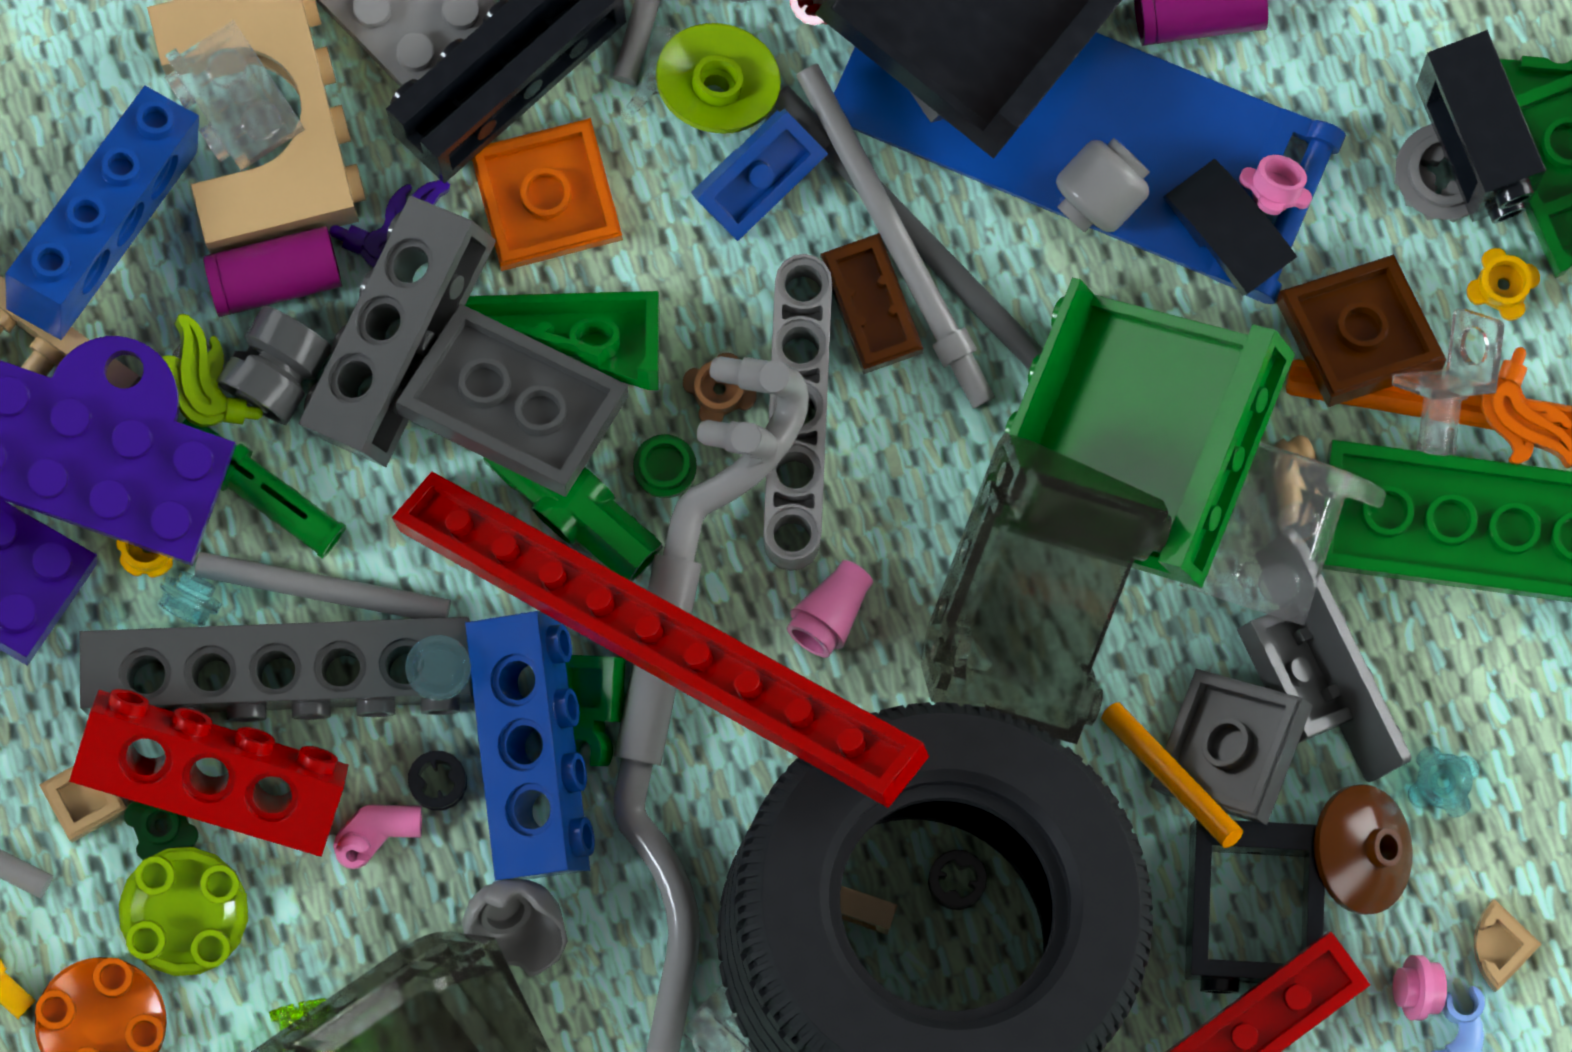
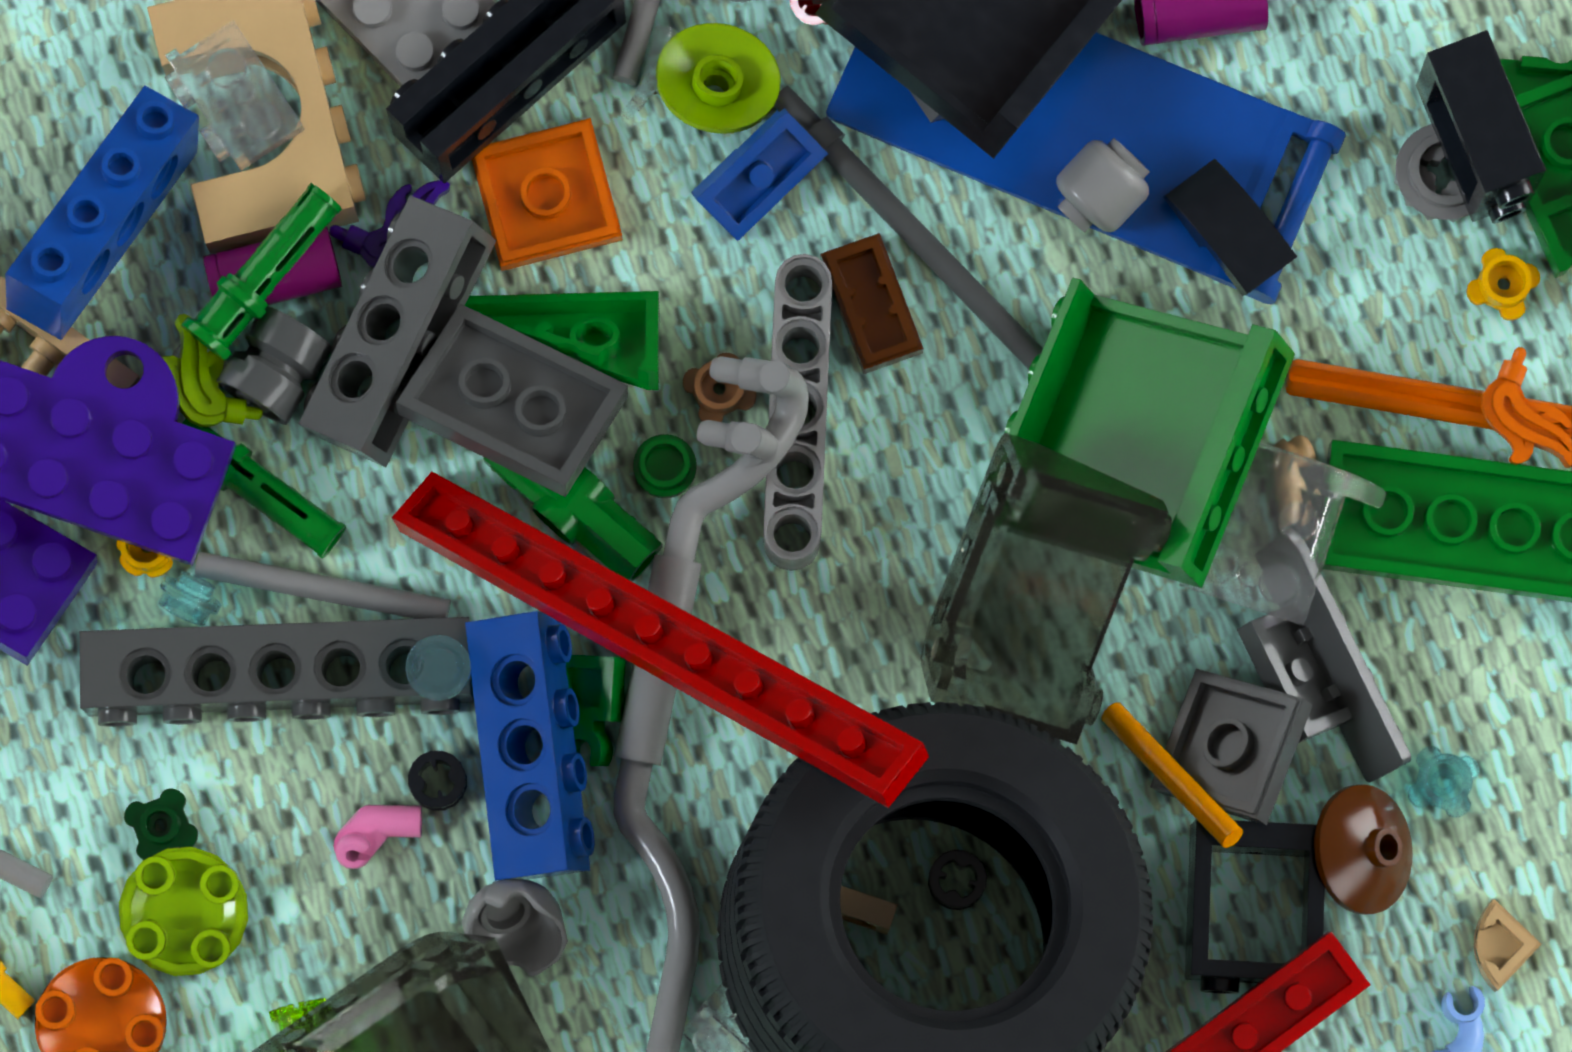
tan tile [39,766,127,843] -> none
red brick [69,689,349,857] -> none
bright pink cone [787,560,873,658] -> none
light grey bar [796,64,995,409] -> none
bright pink plate [1239,155,1312,215] -> none
reddish brown tile [1276,254,1447,407] -> none
clear bracket [1392,308,1504,456] -> none
bright pink plate [1392,955,1447,1021] -> none
none -> green pin [181,183,342,361]

